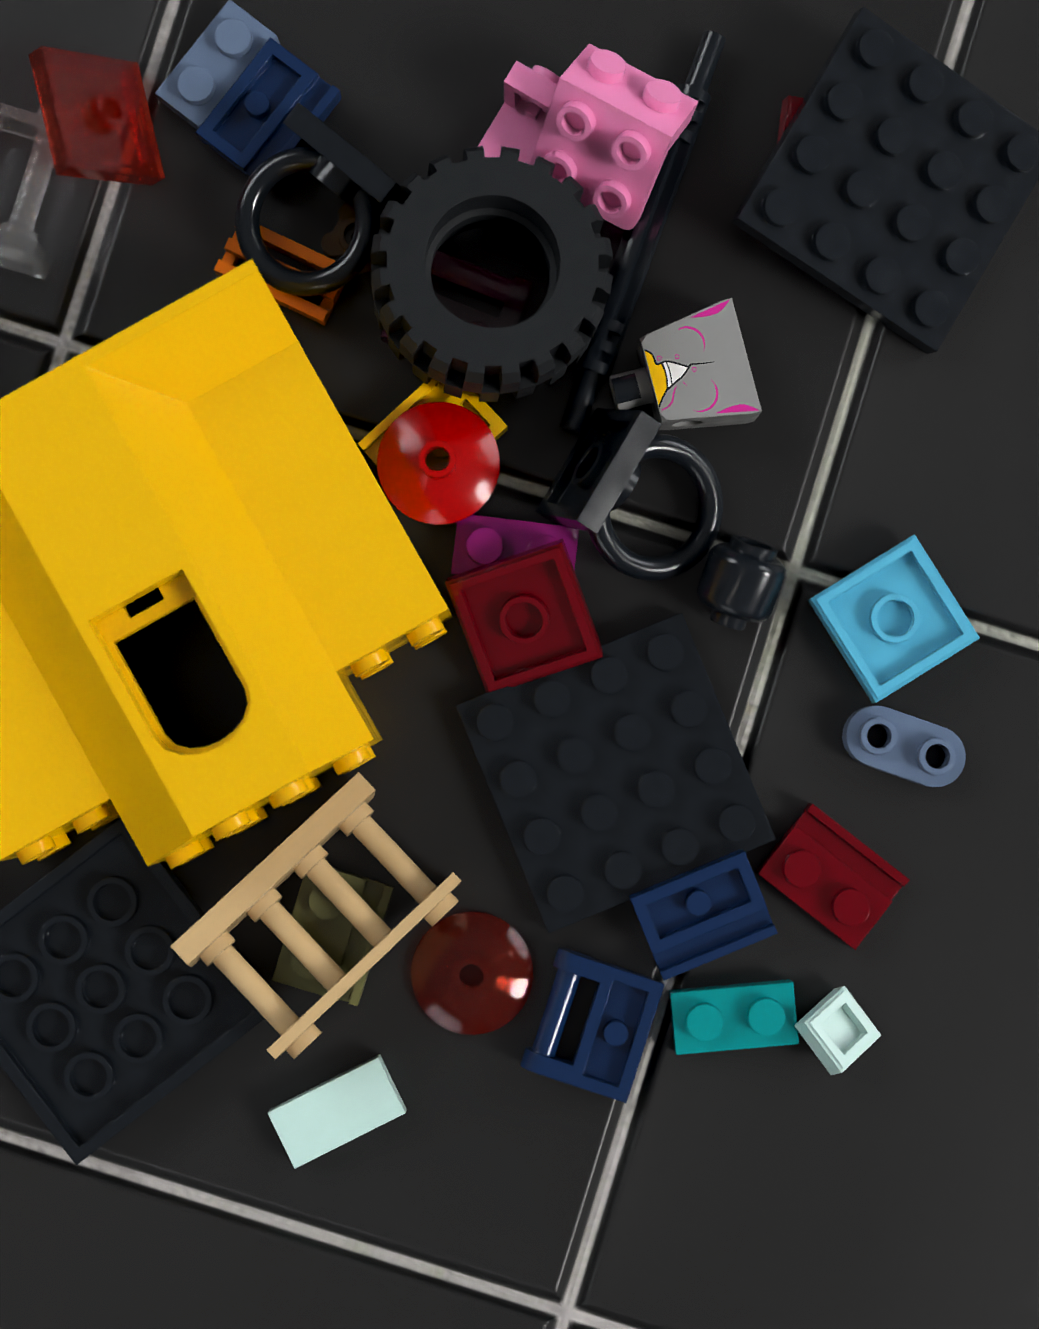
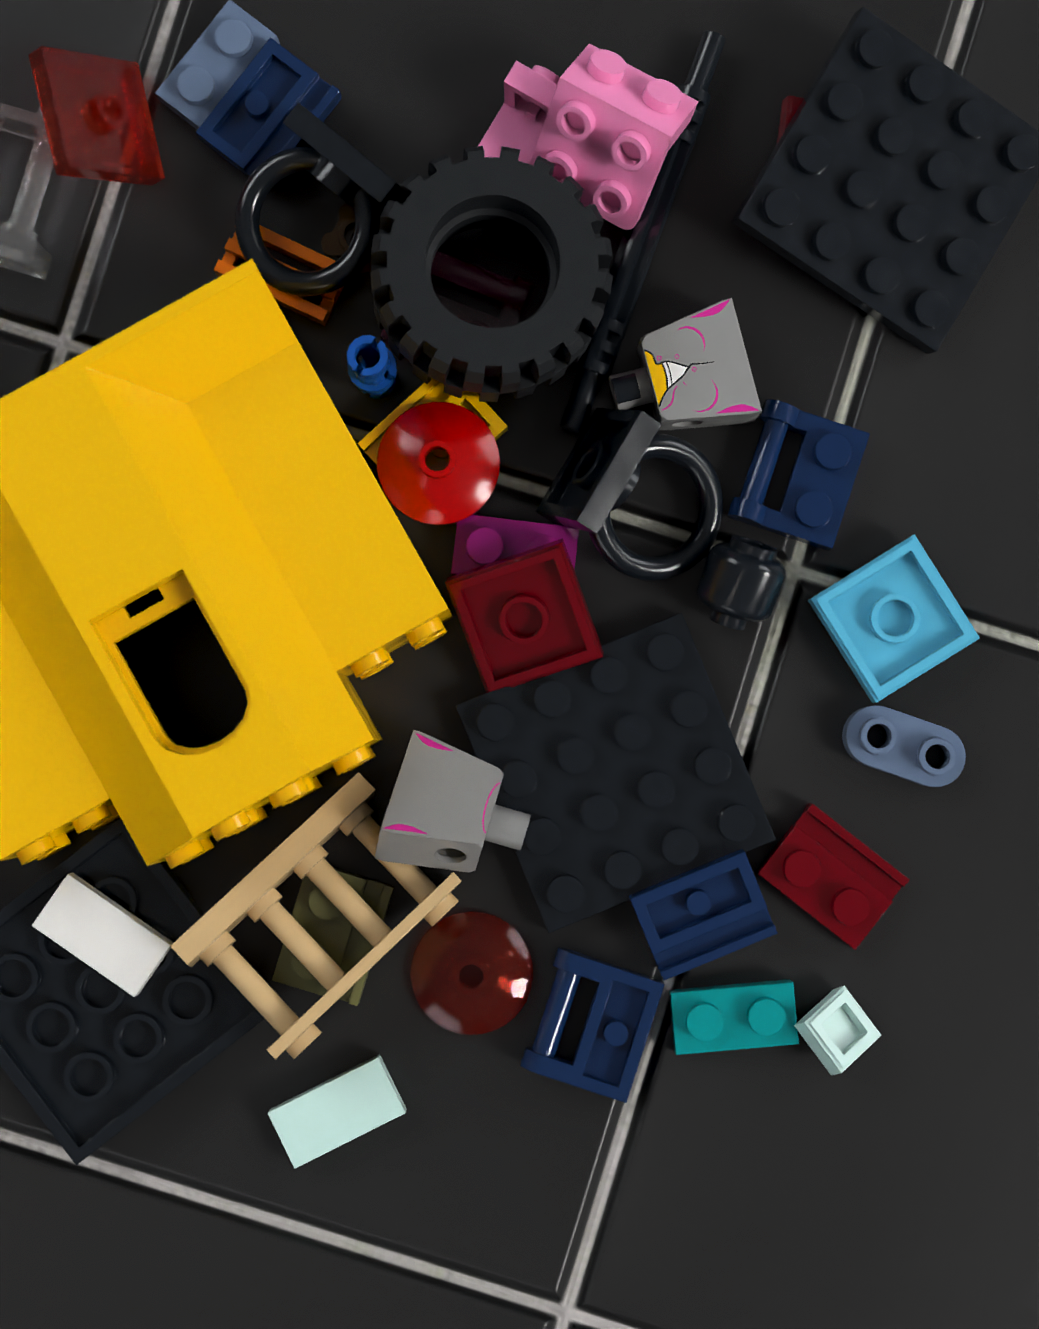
none -> white tile [32,872,174,997]
none -> blue pin [347,335,397,399]
none -> light grey torso [375,730,531,873]
none -> dark blue plate [727,399,870,551]

